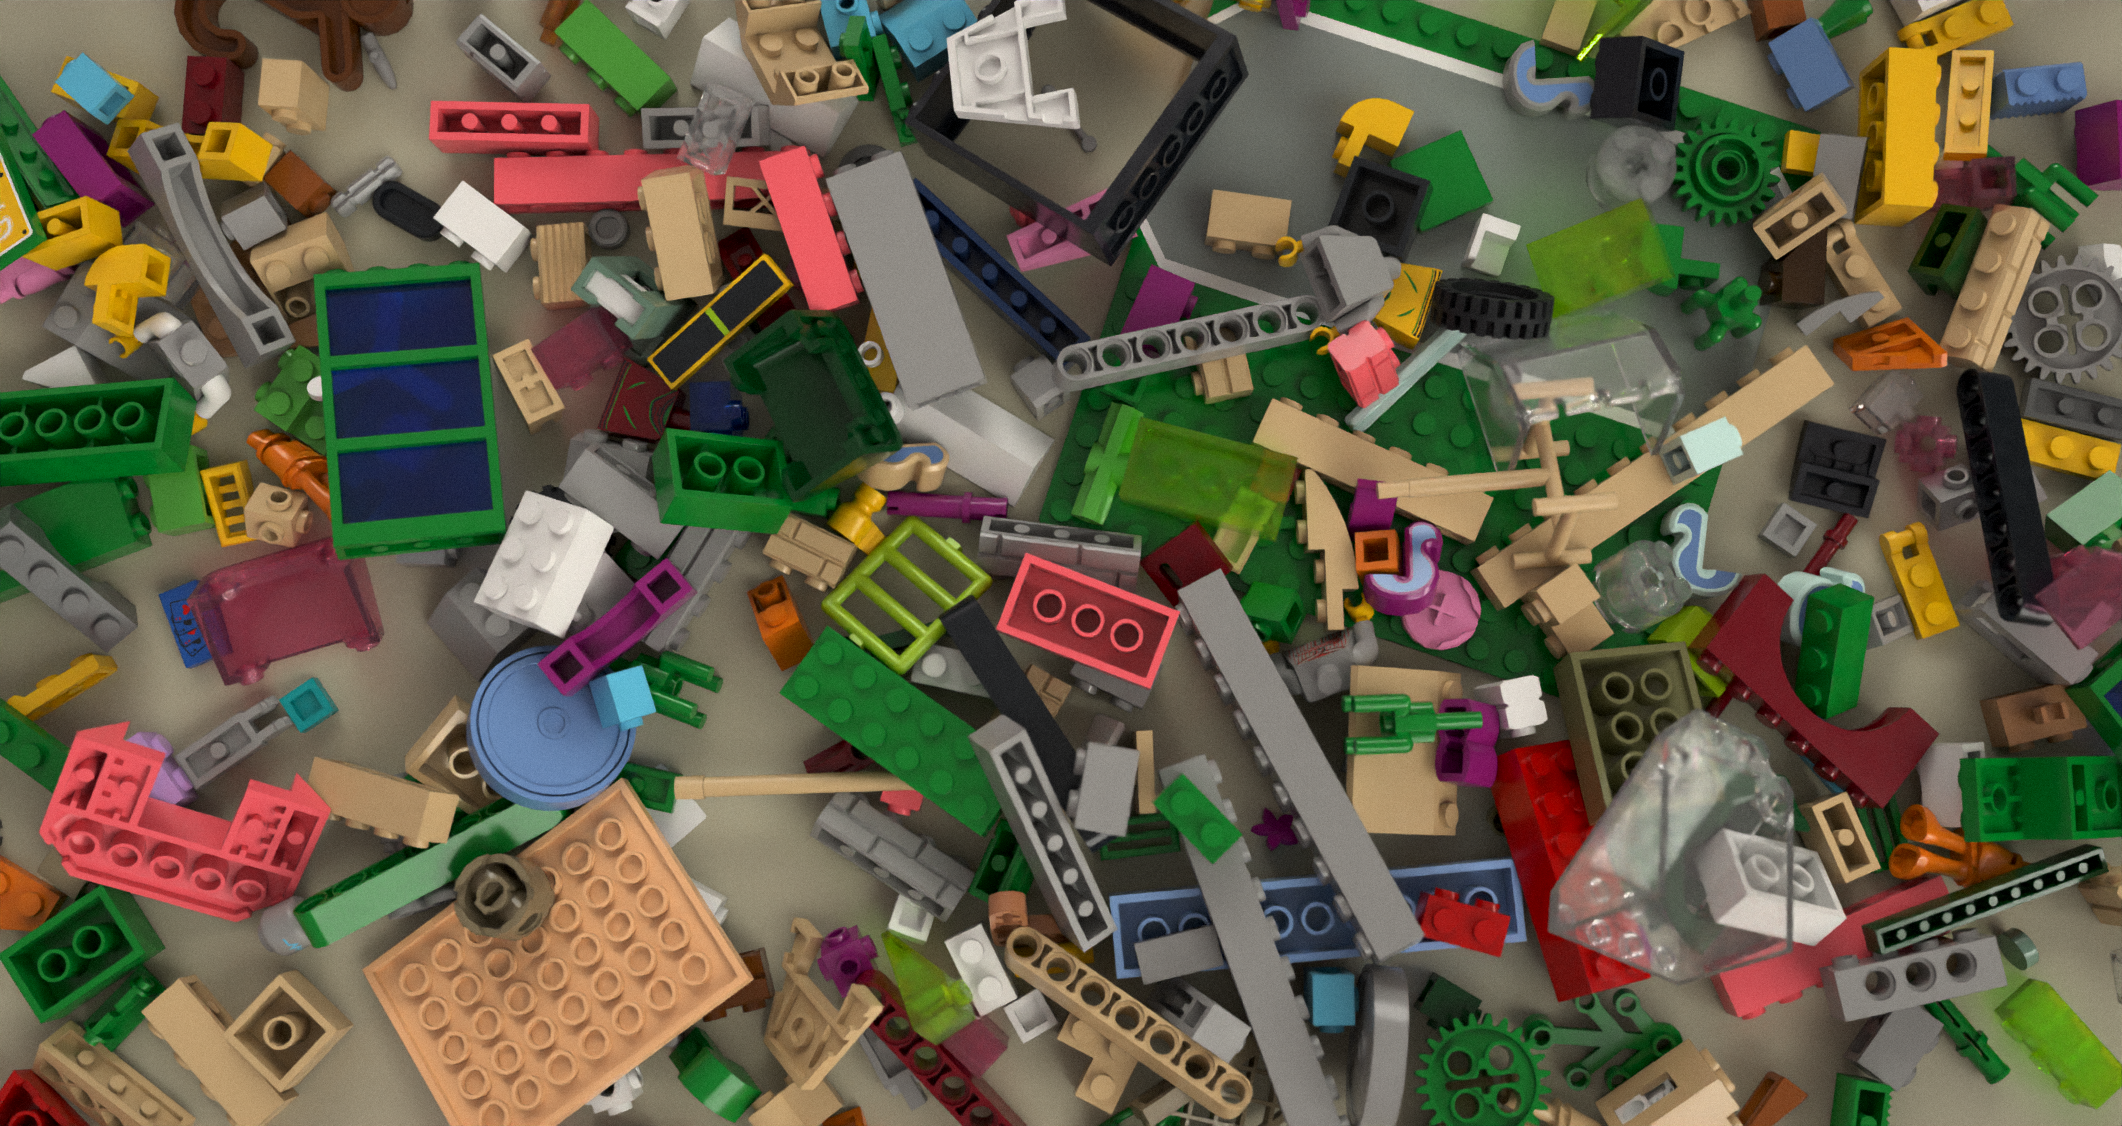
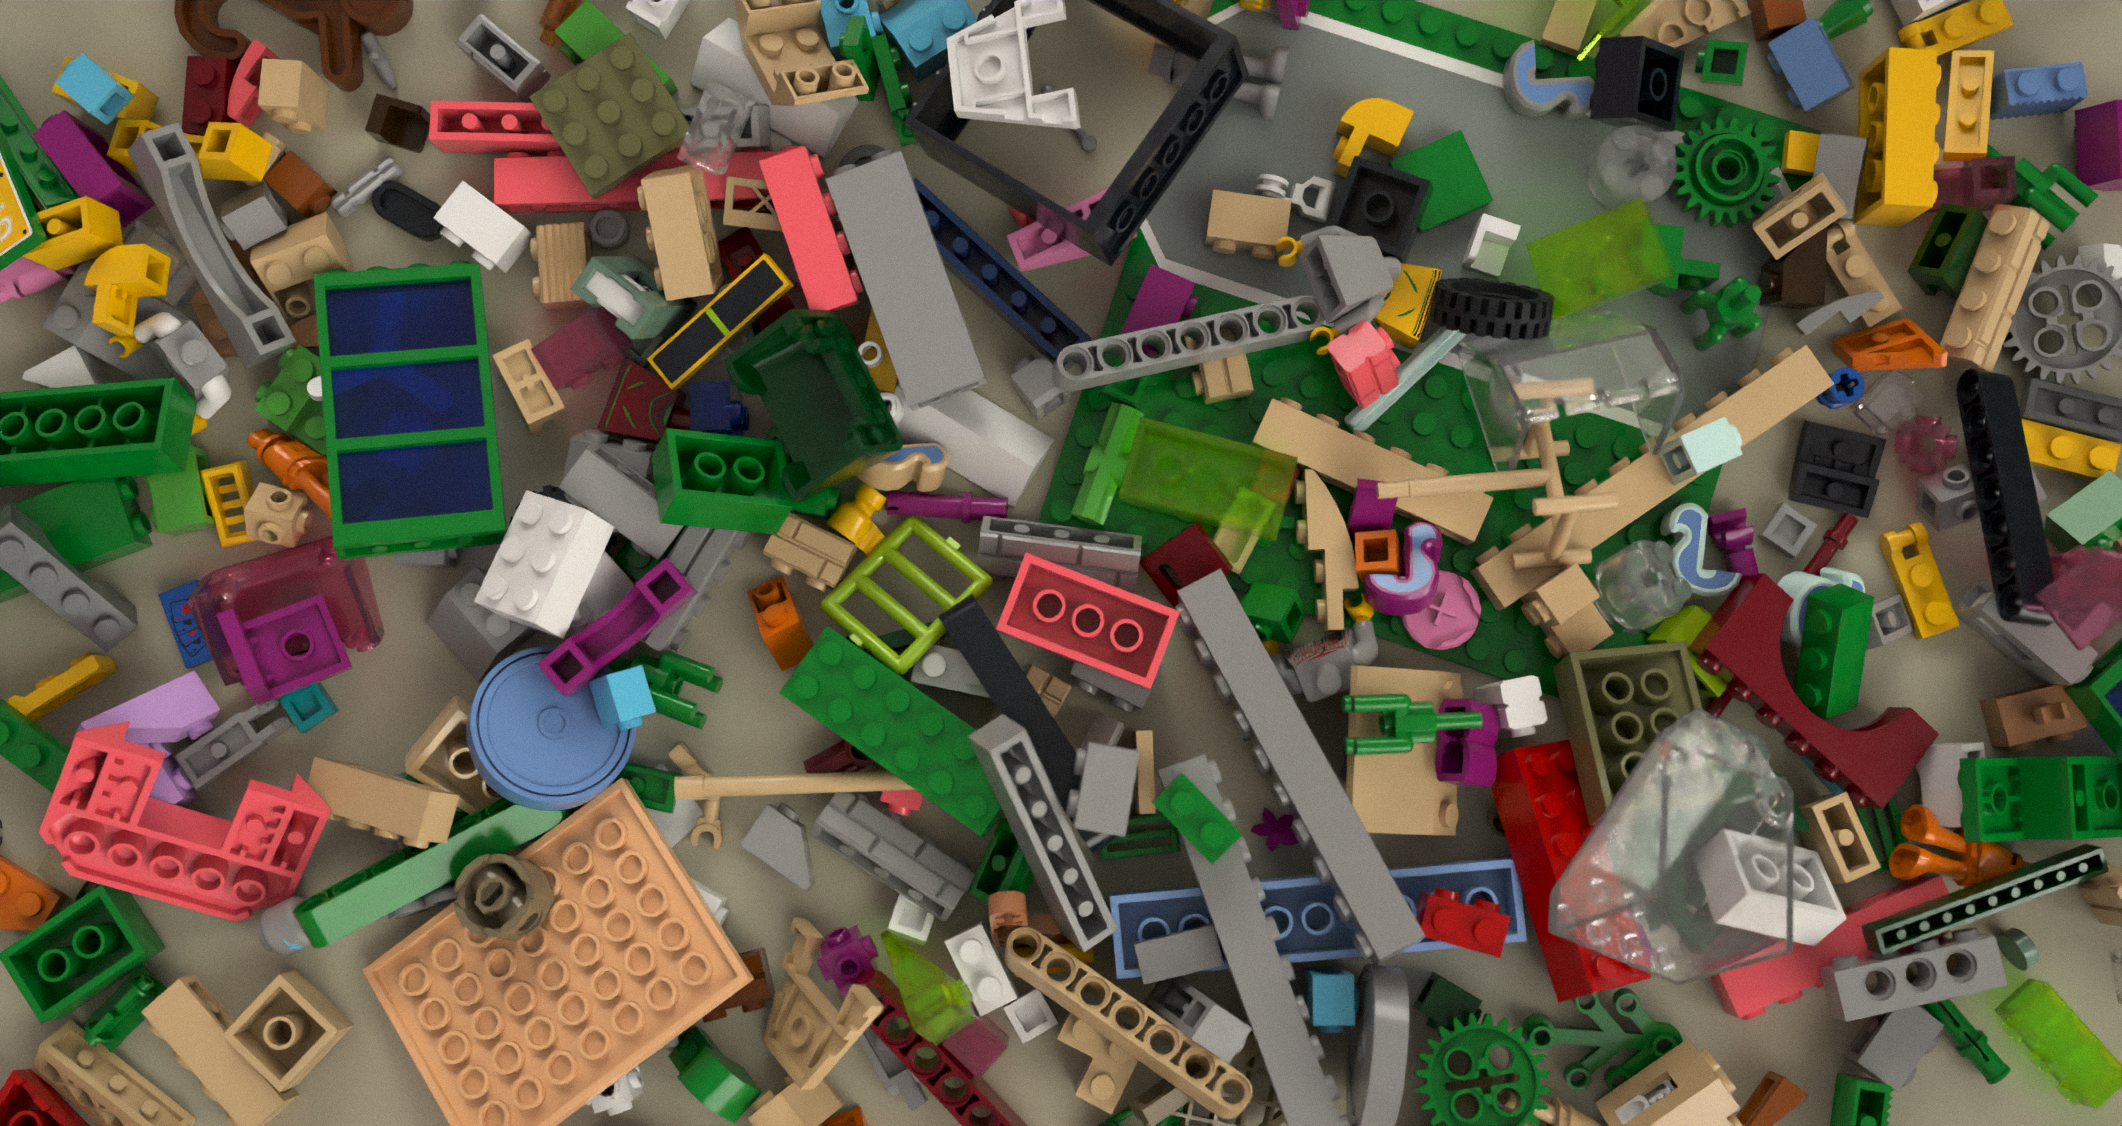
none -> lavender slope [74,670,220,744]
none -> magenta bracket [216,593,353,705]
none -> coral slope [227,38,280,129]
none -> dark brown panel [365,93,430,153]
none -> olive plate [529,32,696,199]
none -> tan piece [667,742,724,850]
none -> light grey slope [739,802,815,891]
none -> light grey piece [1148,43,1290,121]
none -> white piece [1255,174,1336,223]
none -> green brick [1695,39,1748,87]
none -> magenta piece [1707,508,1759,590]
none -> blue bush [1816,367,1865,409]

